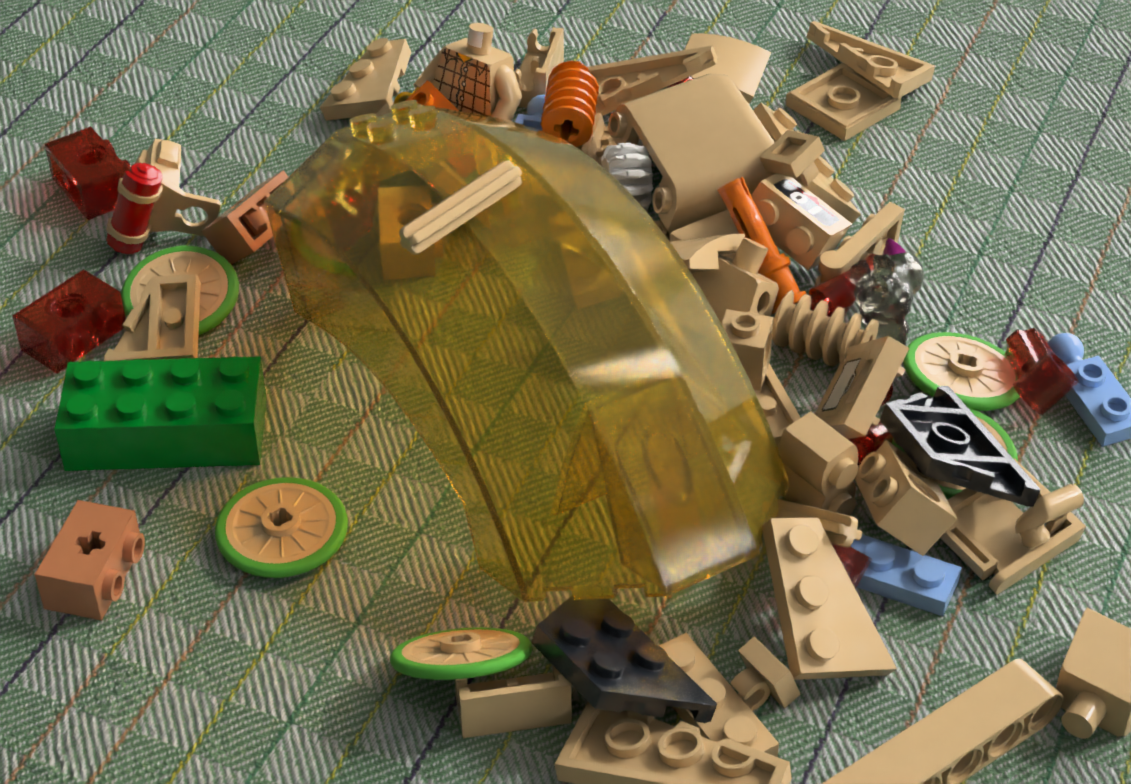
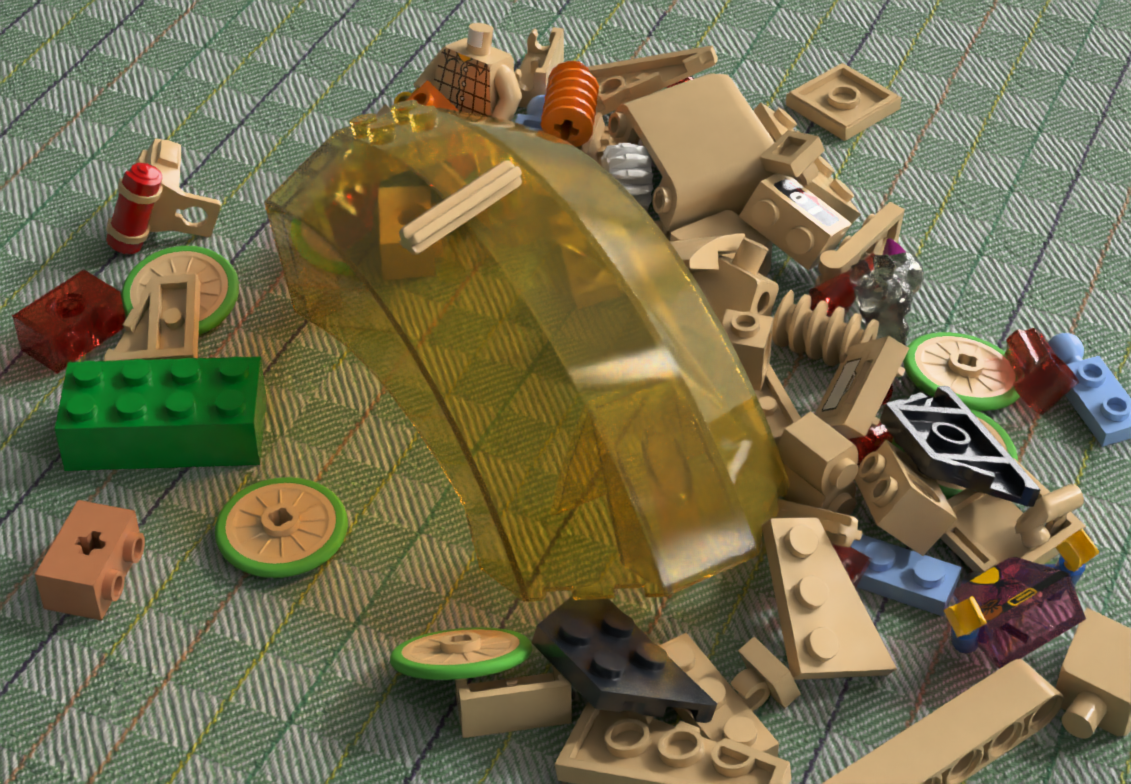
clear red brick [44,126,131,220] -> none
nougat brick [201,170,310,265] -> none
tan wing [320,38,411,121] -> none
tan slope [673,33,771,104] -> none
orange pin [717,177,807,315] -> none
tan wing [806,21,935,99] -> none
none -> clear pink torso [943,528,1099,669]

